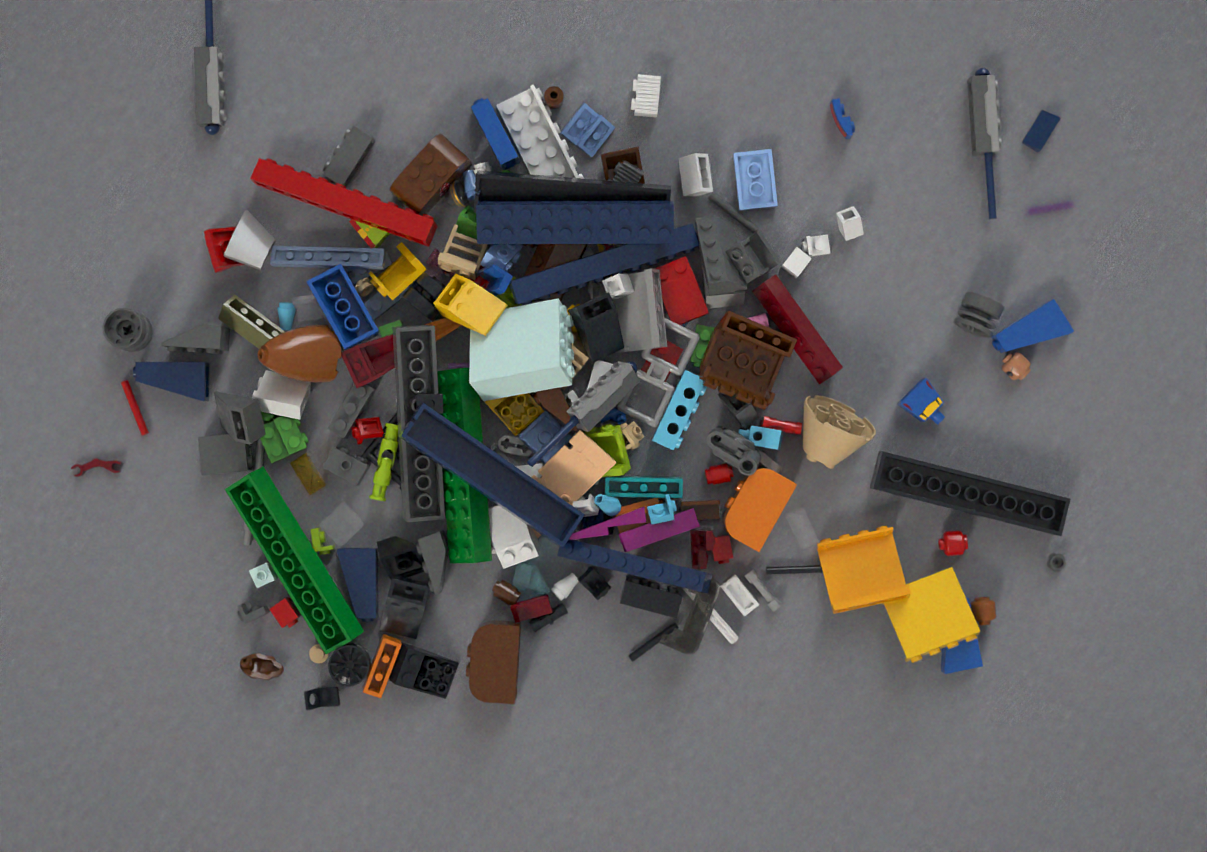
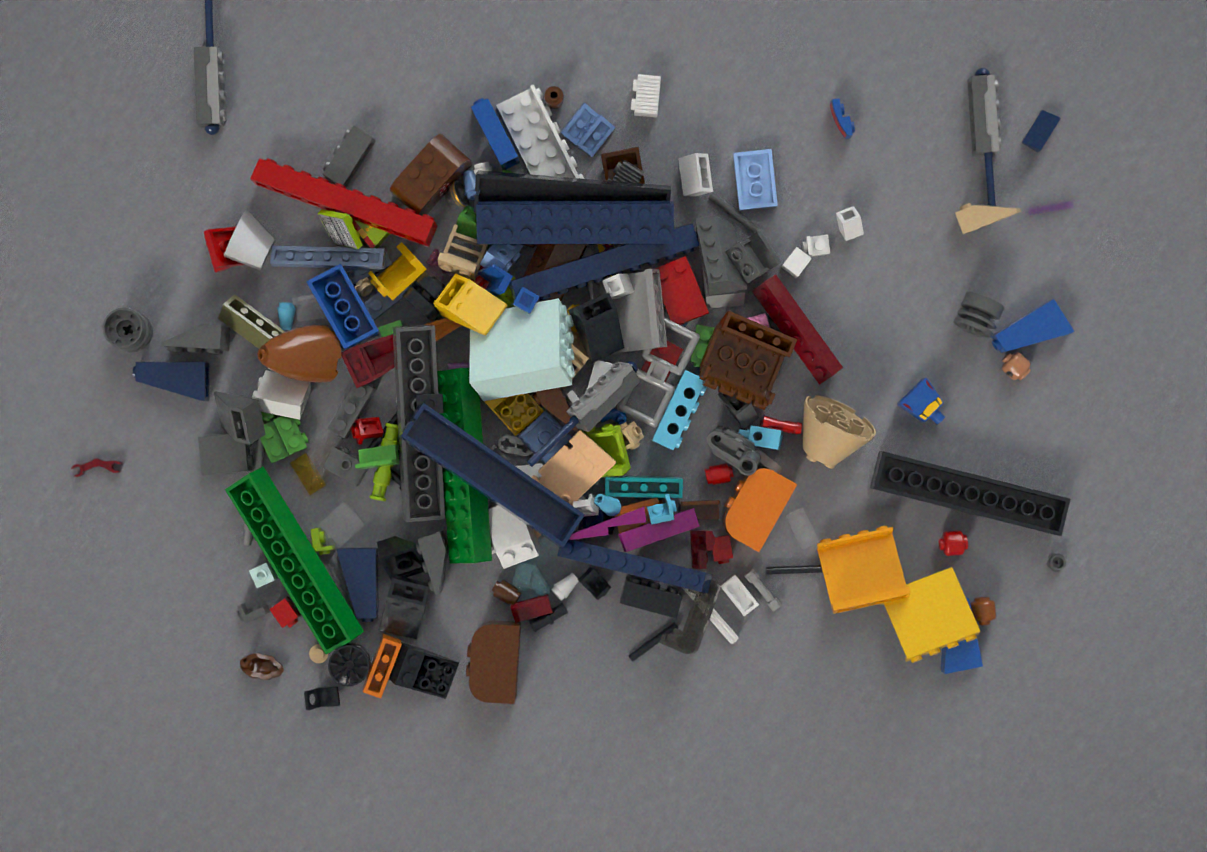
red bar [121,380,149,436] -> none
none -> tile [318,209,363,249]
none -> bright green panel [355,445,399,469]
none -> blue plate [512,287,540,314]
none -> tan slope [955,203,1022,234]

